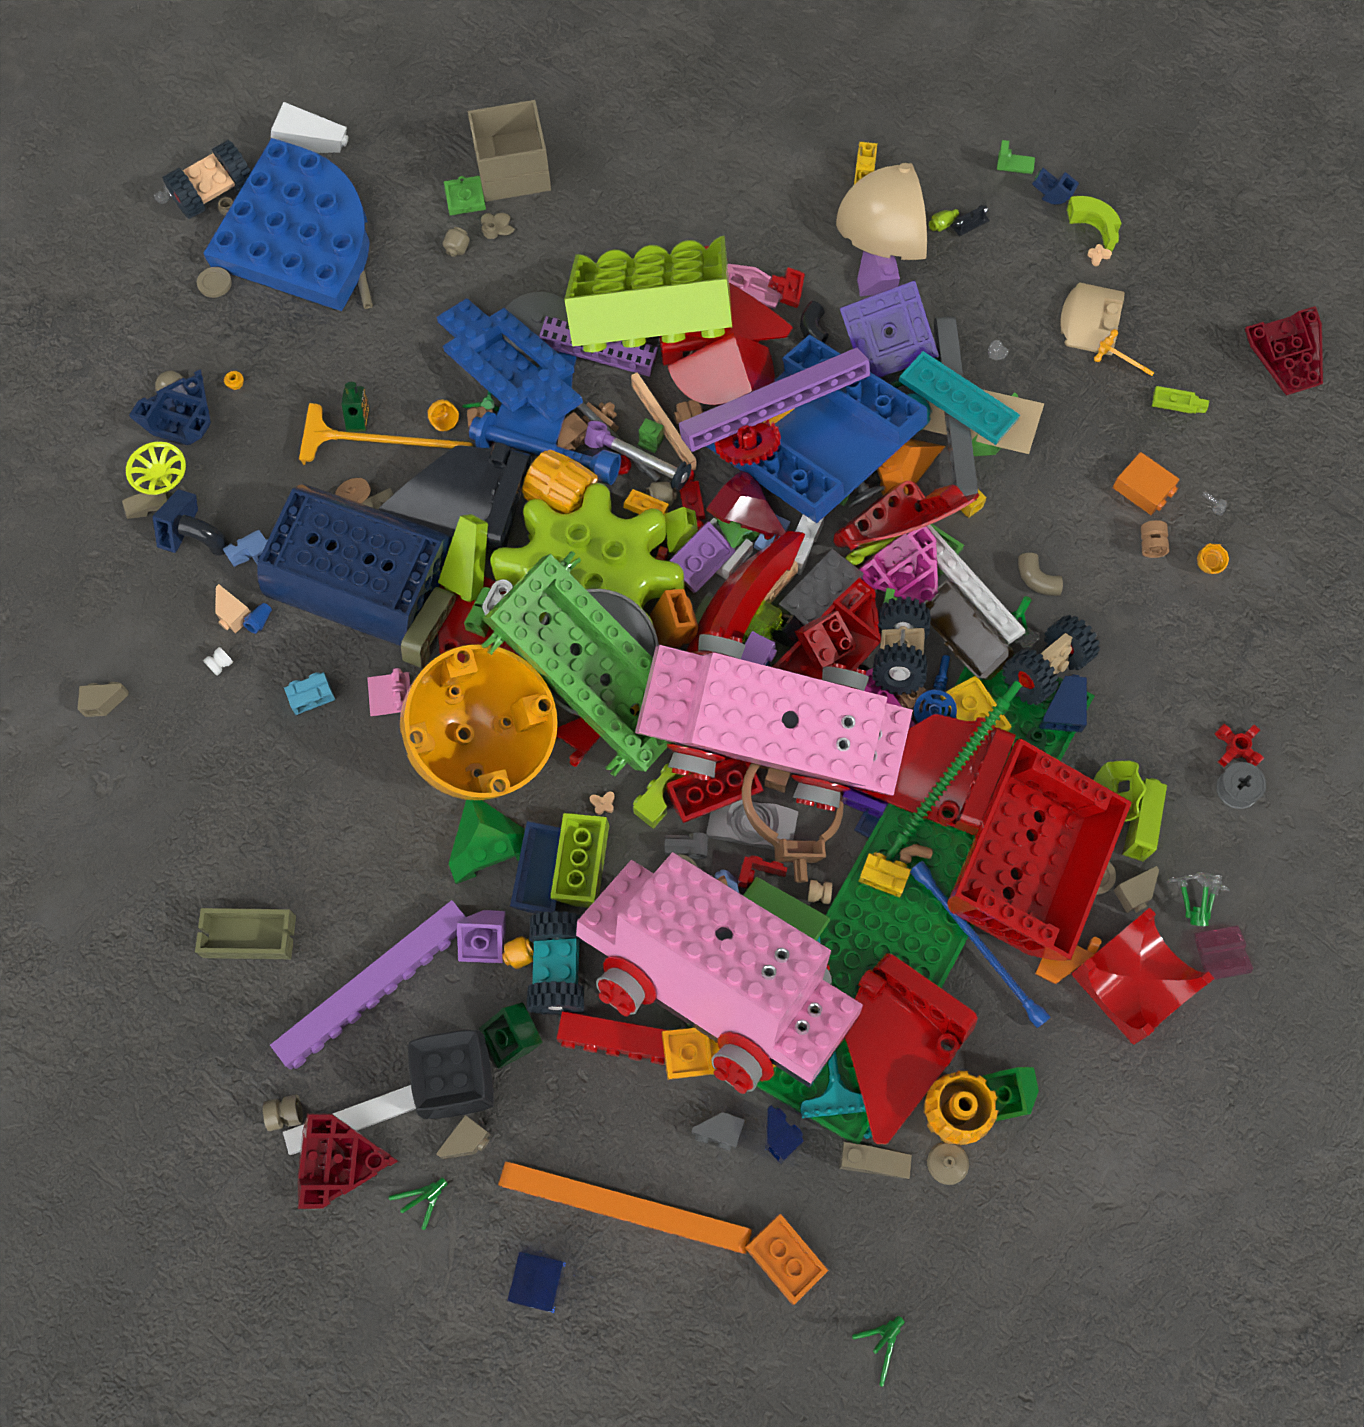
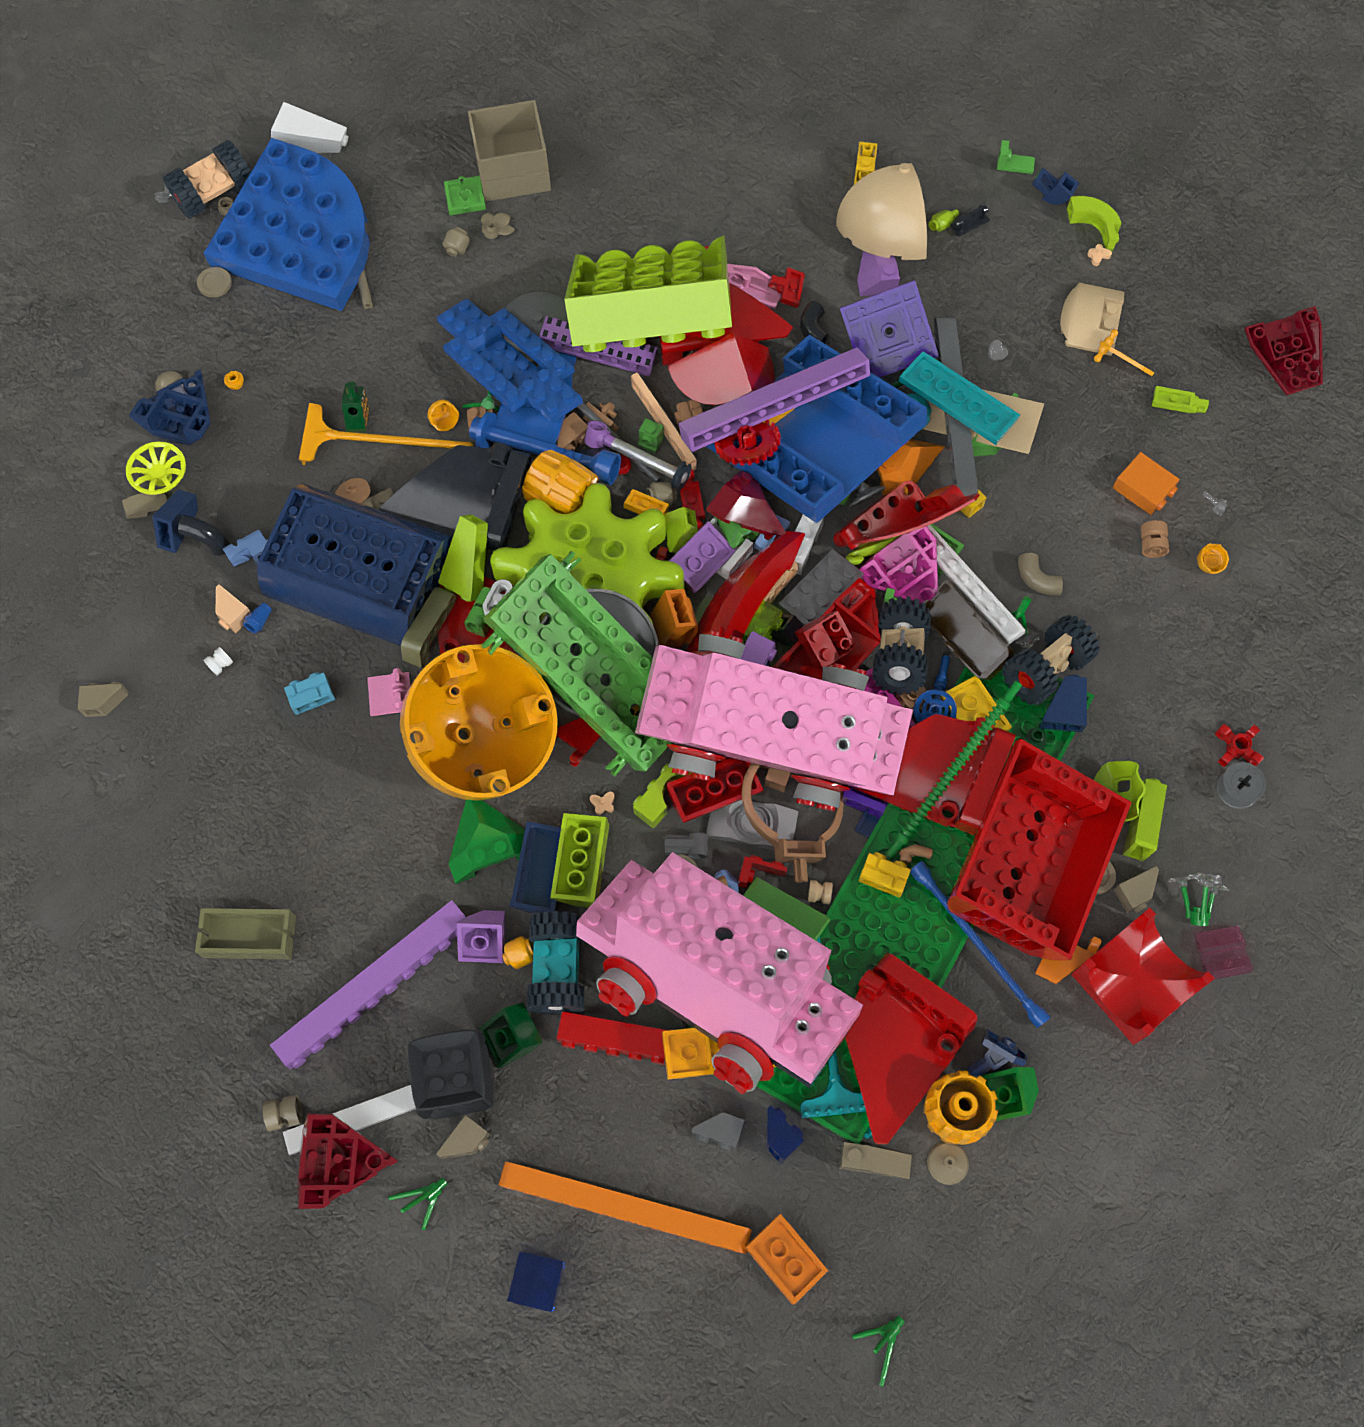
none -> dark blue piece [968,1029,1027,1077]

